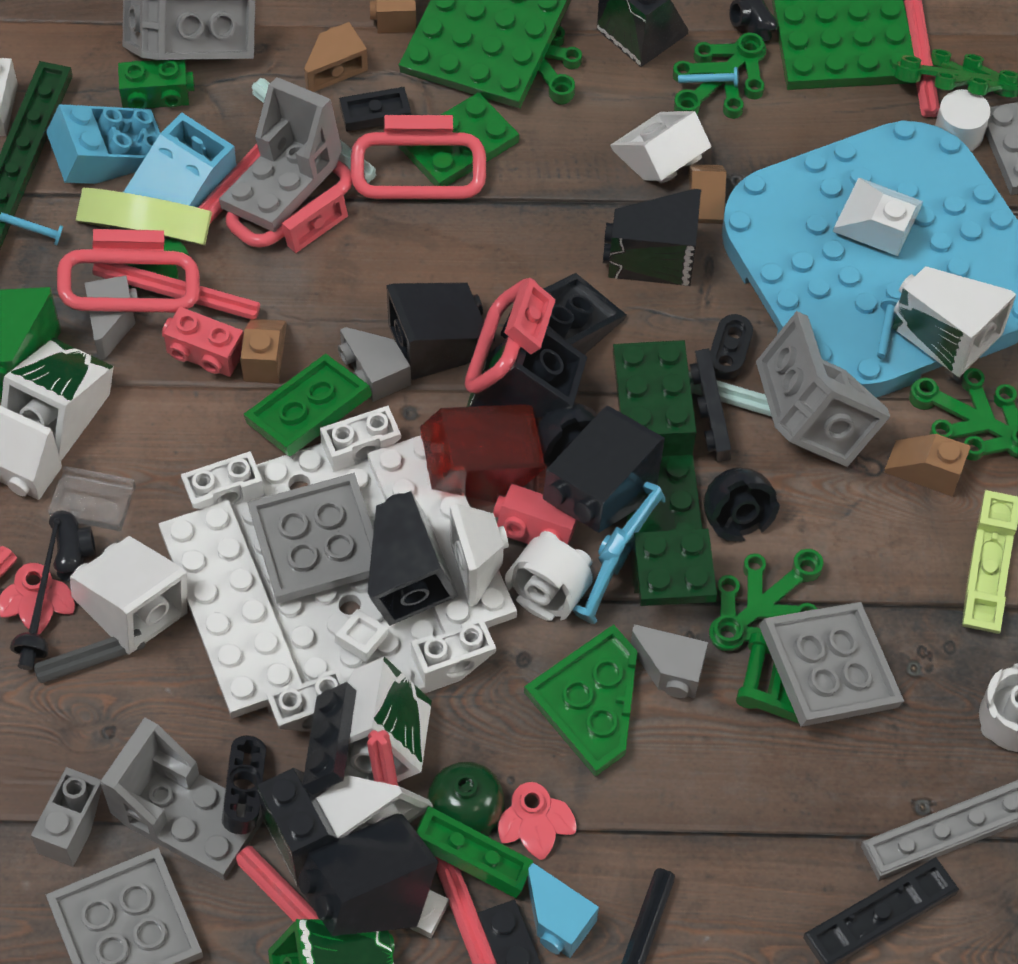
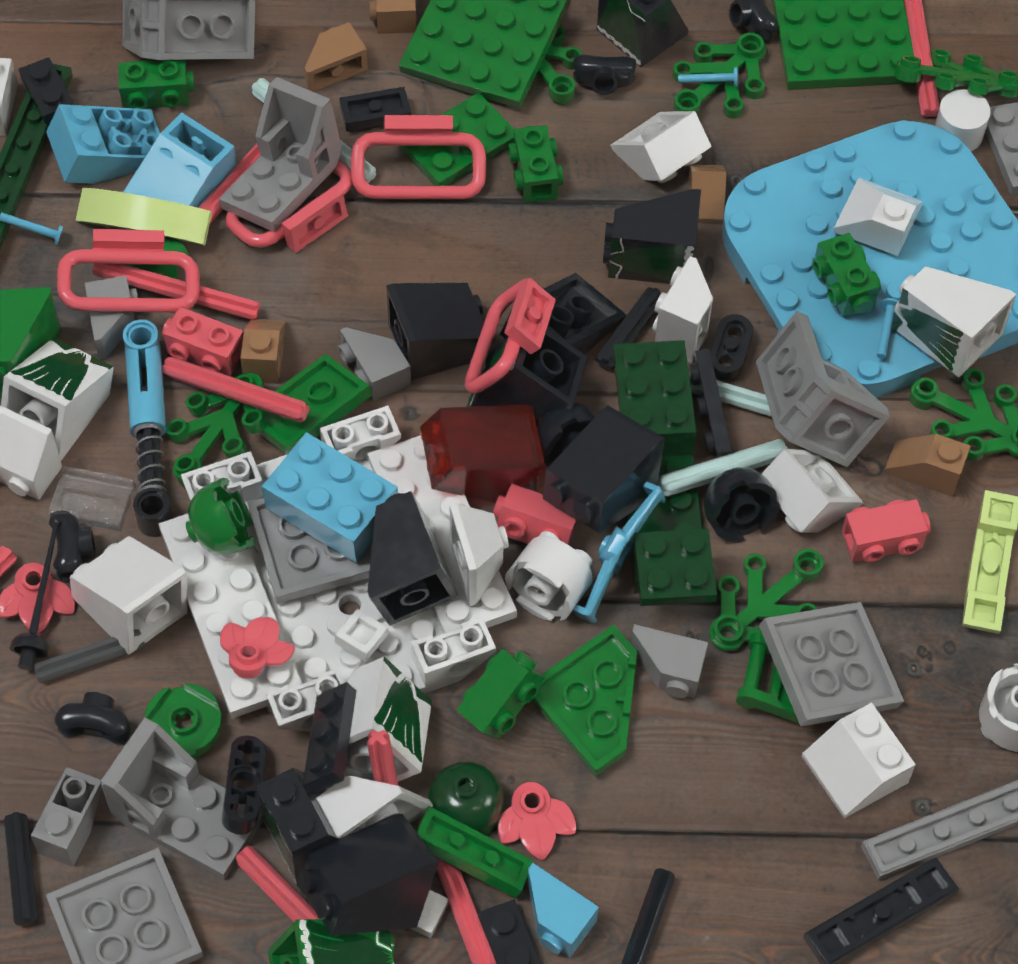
none -> black axle [4,812,38,927]
none -> black plate [18,57,75,124]
none -> black piece [55,692,130,744]
none -> piece [123,319,173,537]
none -> green plate [145,683,223,760]
none -> coral axle [162,357,310,422]
none -> green plant [166,373,266,487]
none -> green cylinder [186,478,255,555]
none -> coral plate [220,617,295,679]
none -> medium azure brick [261,432,398,563]
none -> green brick [457,649,545,739]
none -> green brick [508,125,564,203]
none -> black piece [573,54,636,95]
none -> black axle [595,287,661,370]
none -> white slope [652,256,713,363]
none -> light aqua axle [658,439,788,496]
none -> white slope [762,449,864,533]
none -> white slope [802,702,916,819]
none -> green brick [812,233,881,317]
none -> coral brick [841,499,931,563]

